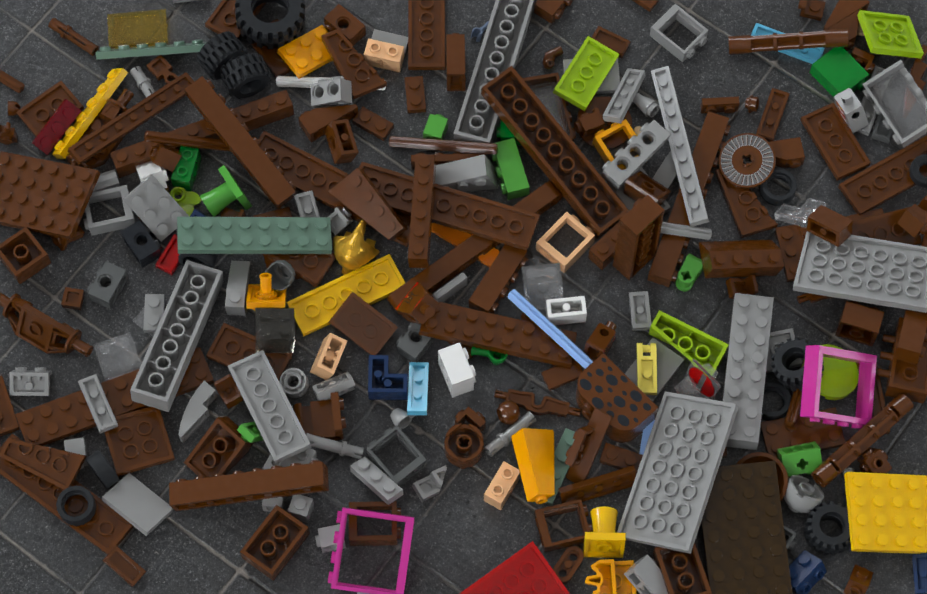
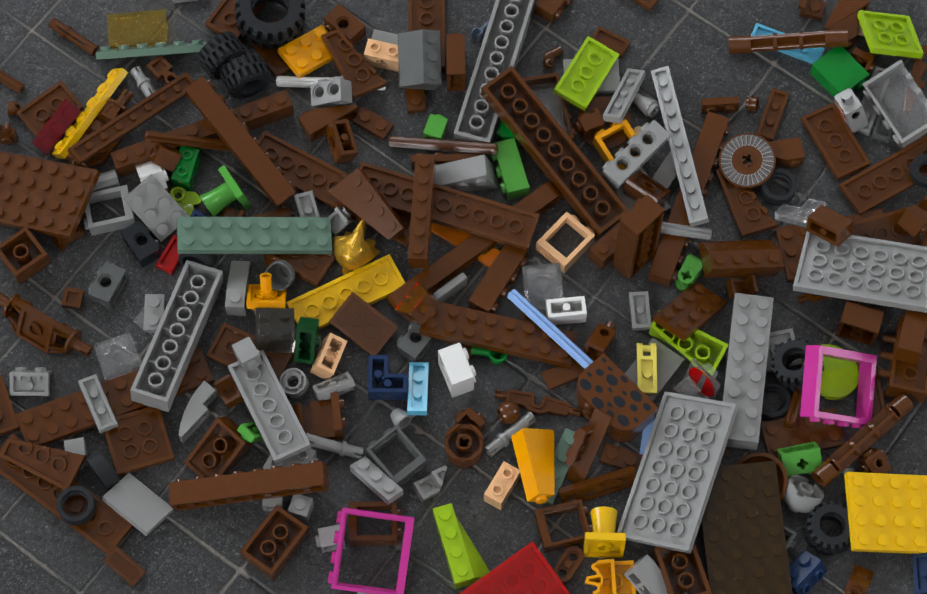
light grey window [650,4,708,62] -> none
none -> light grey brick [232,337,262,372]
none -> dark green brick [294,317,322,364]
none -> dark grey slope [398,29,441,90]
none -> lime wedge [433,503,490,589]
none -> reddish brown plate [653,281,727,341]

